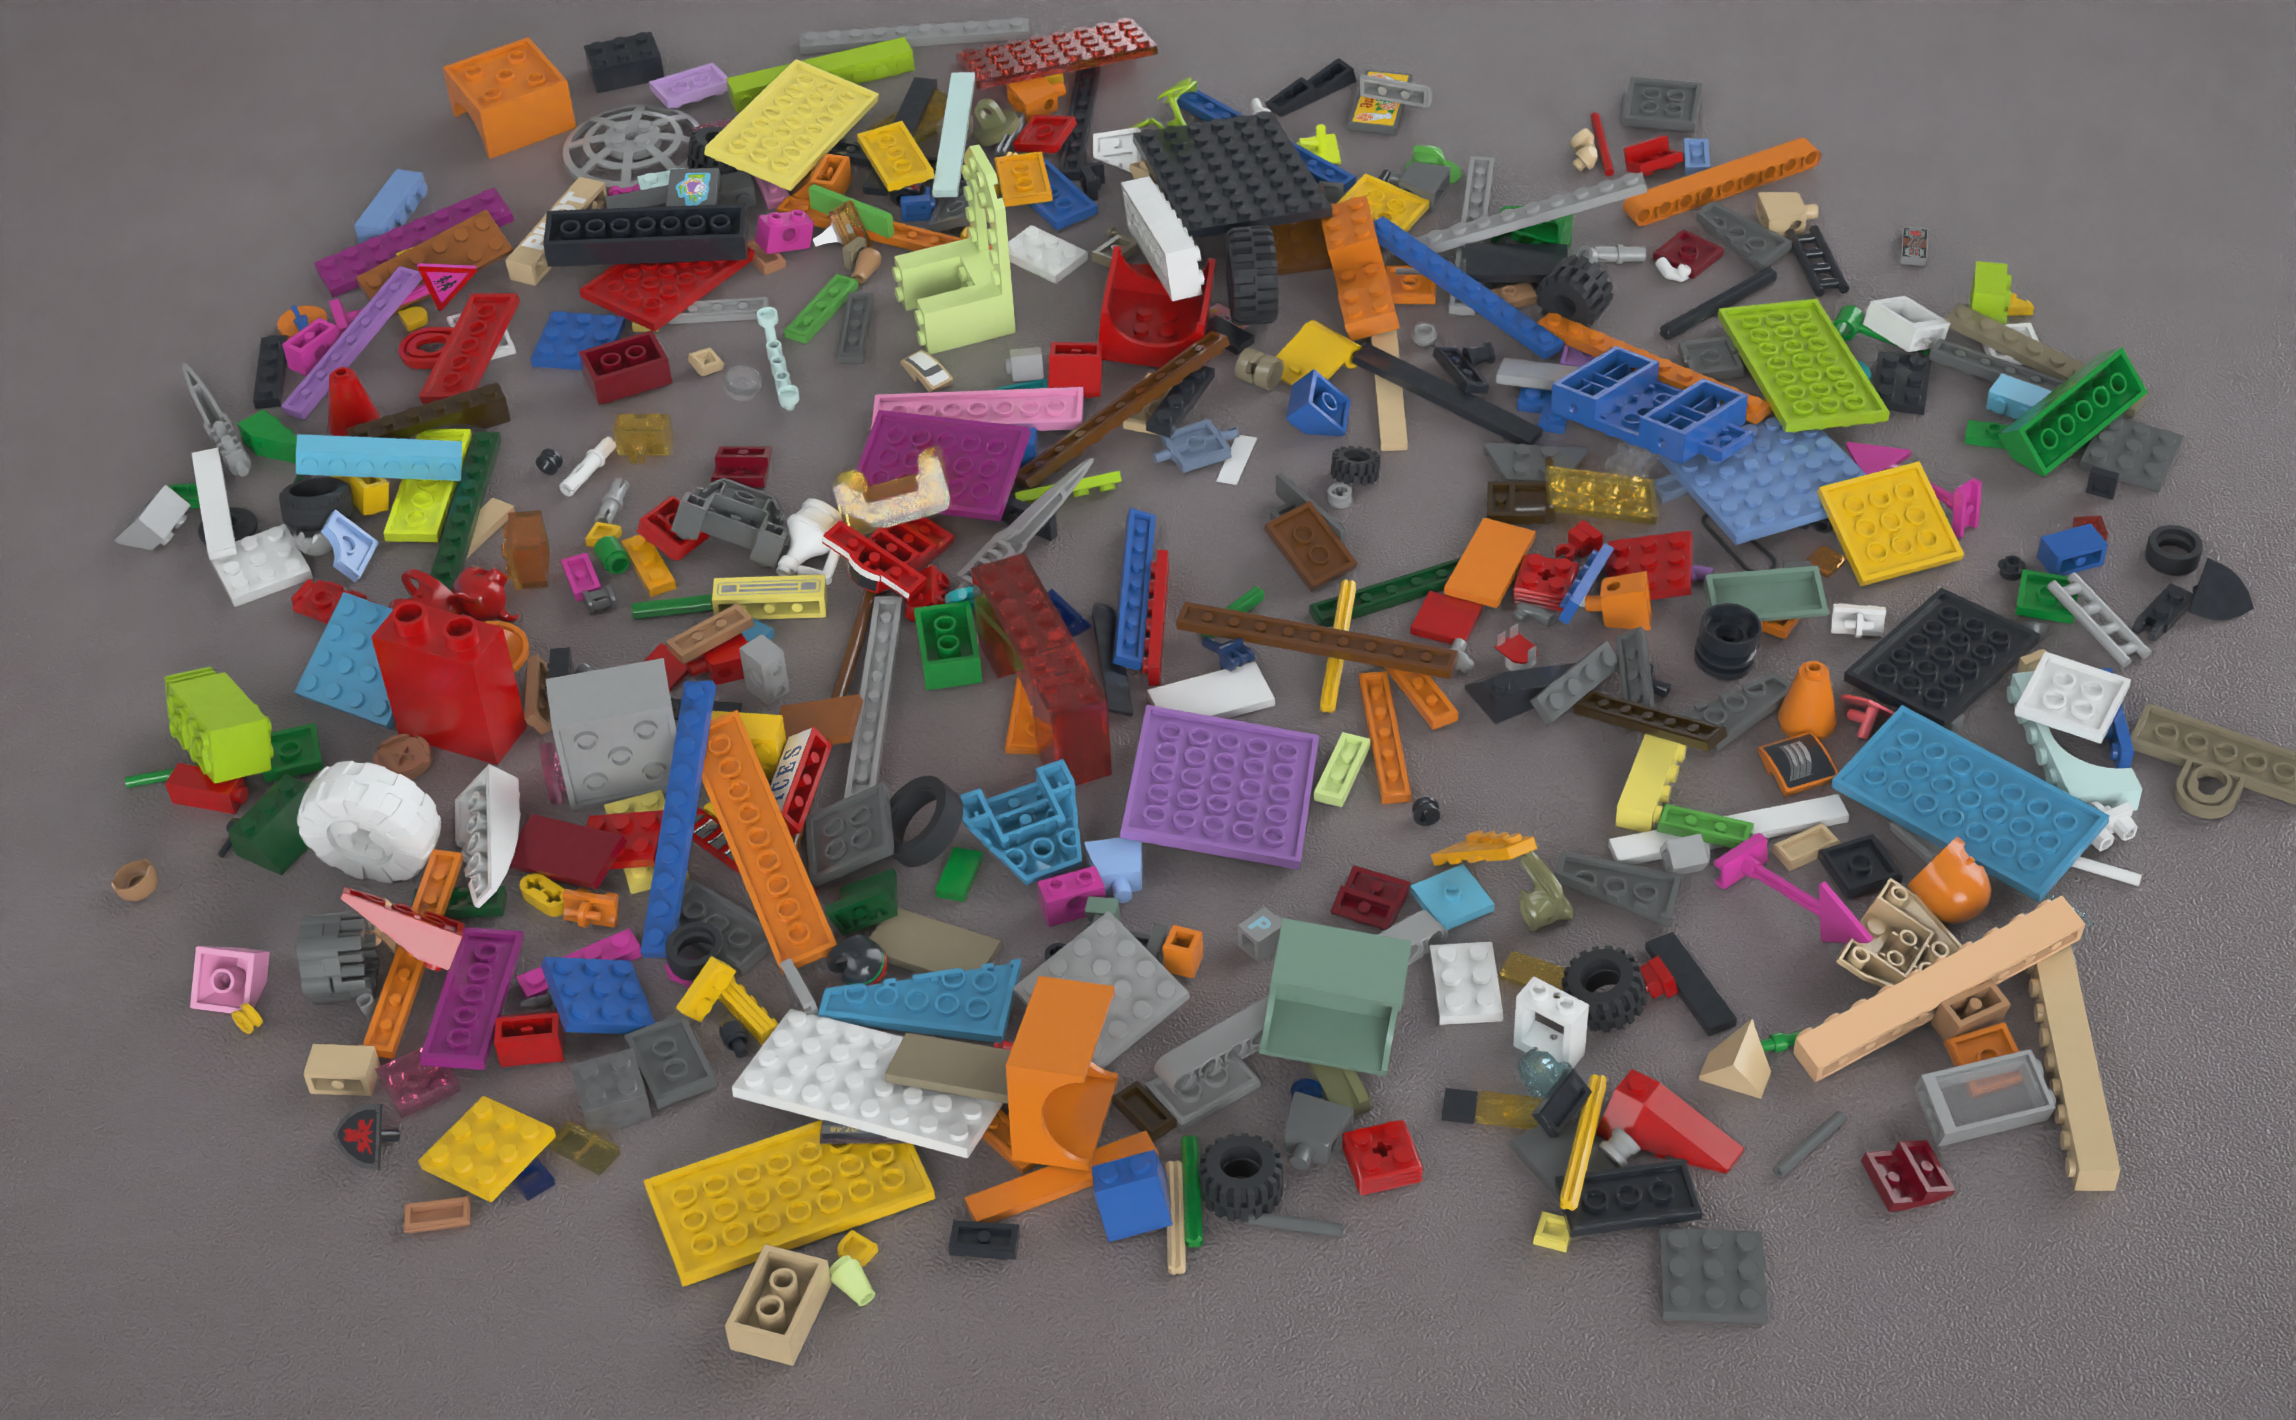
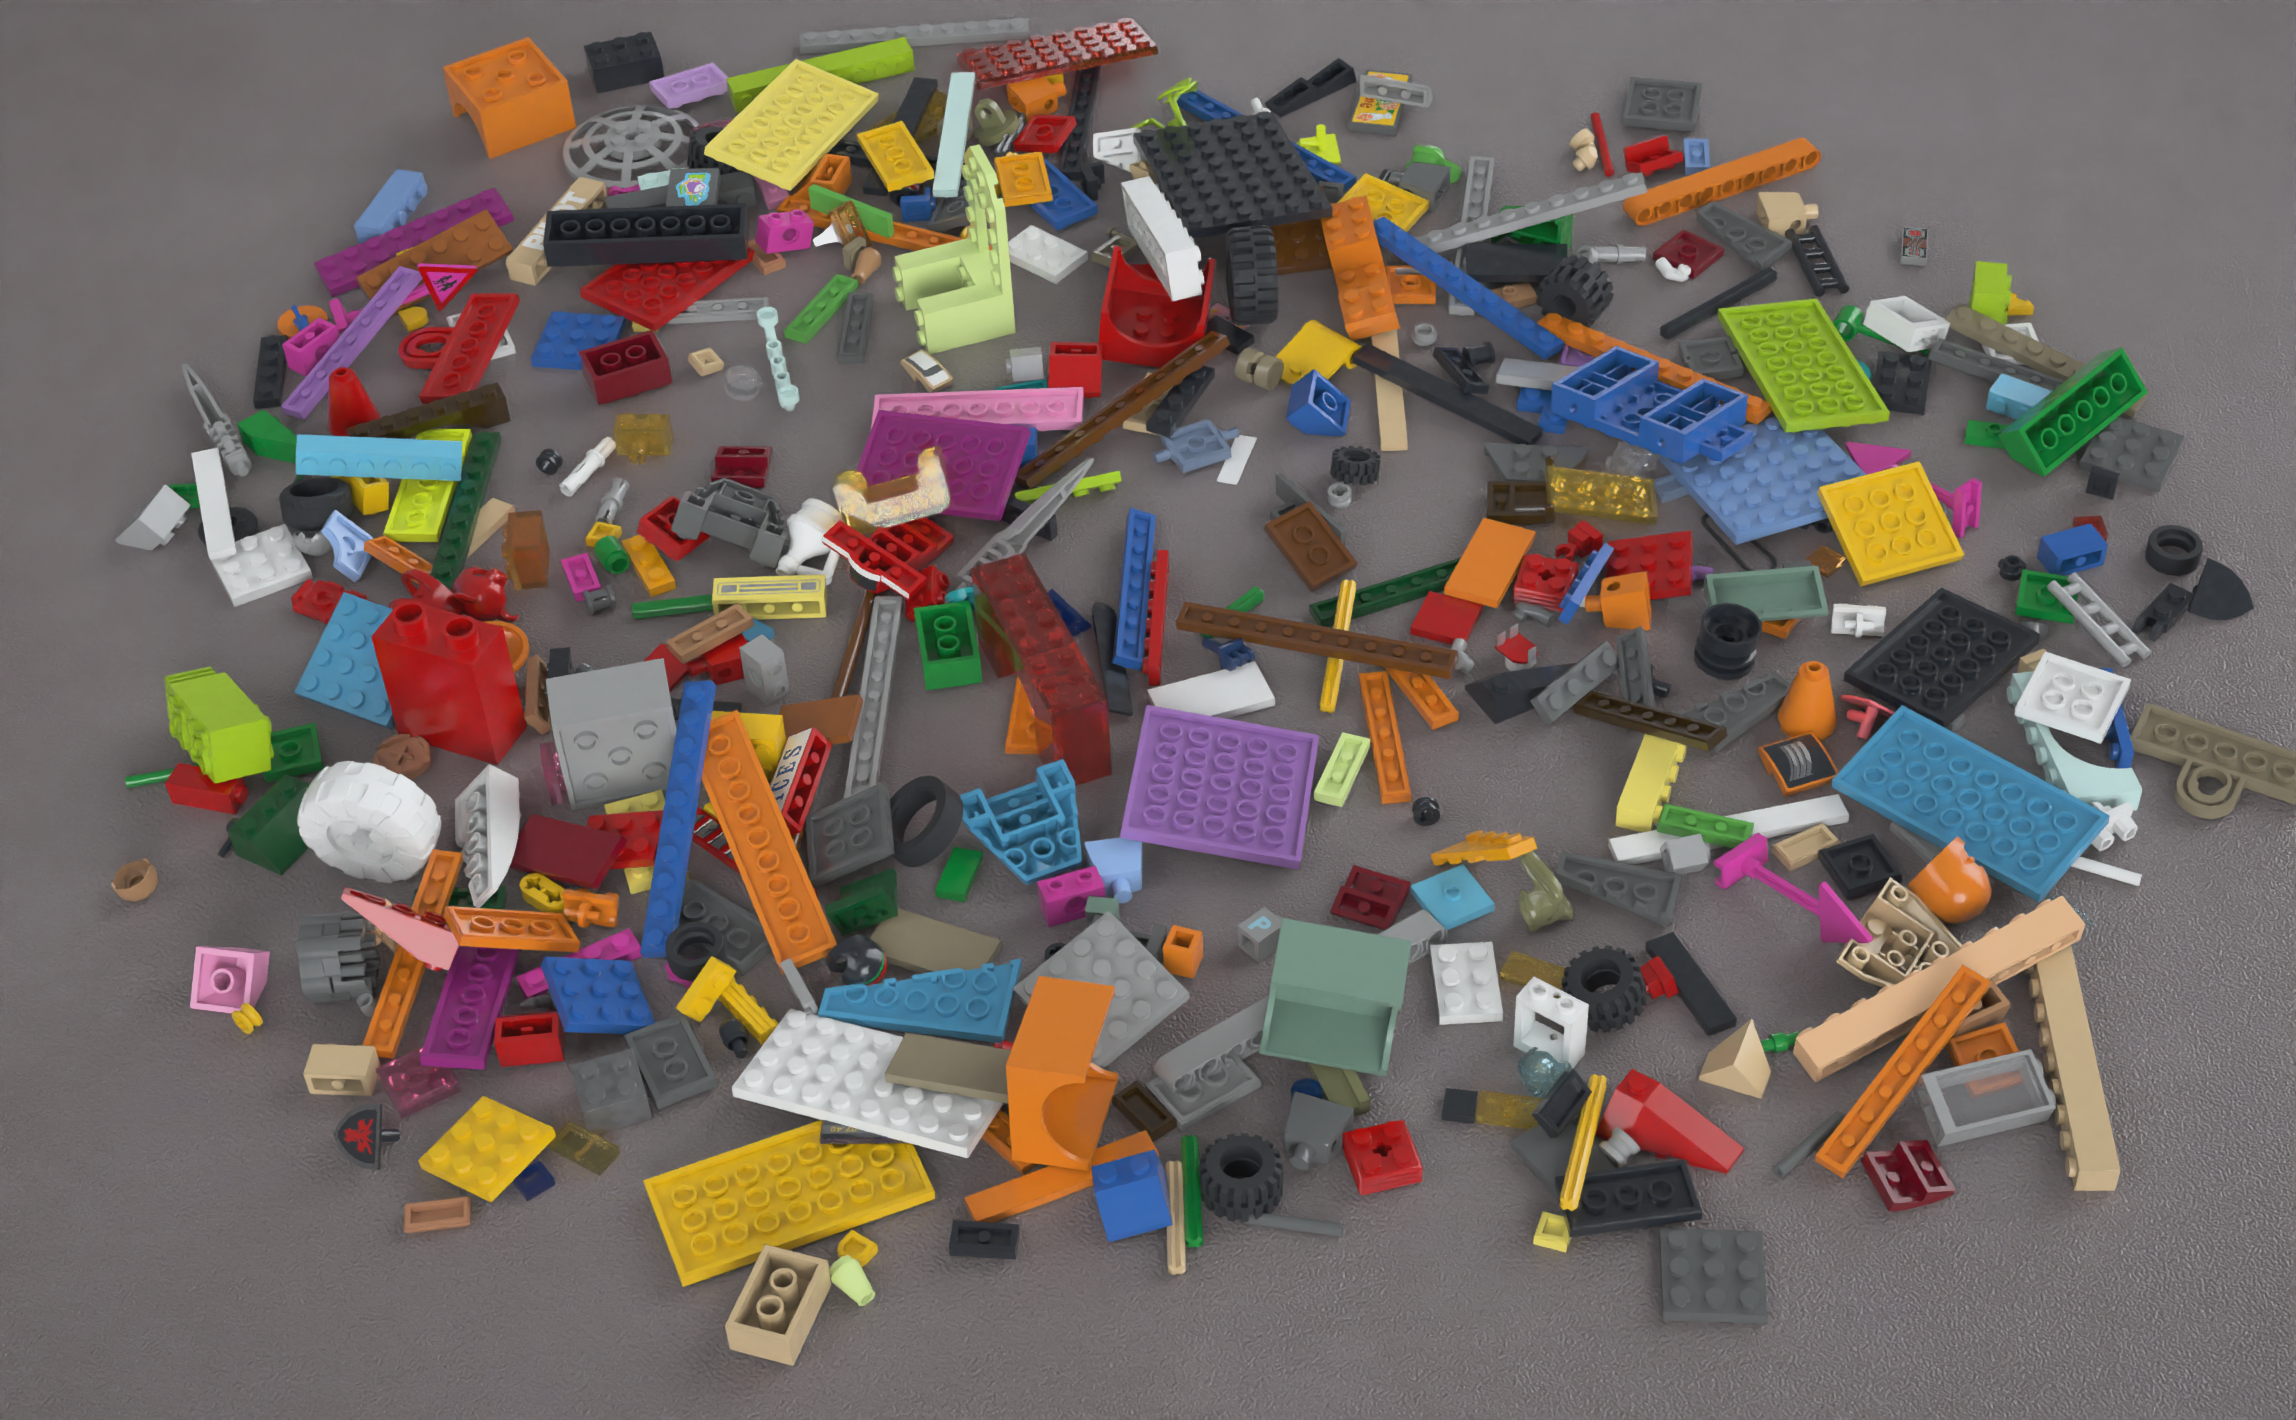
none -> orange tile [363,535,433,584]
none -> orange tile [443,906,580,953]
none -> orange plate [1815,965,1991,1179]

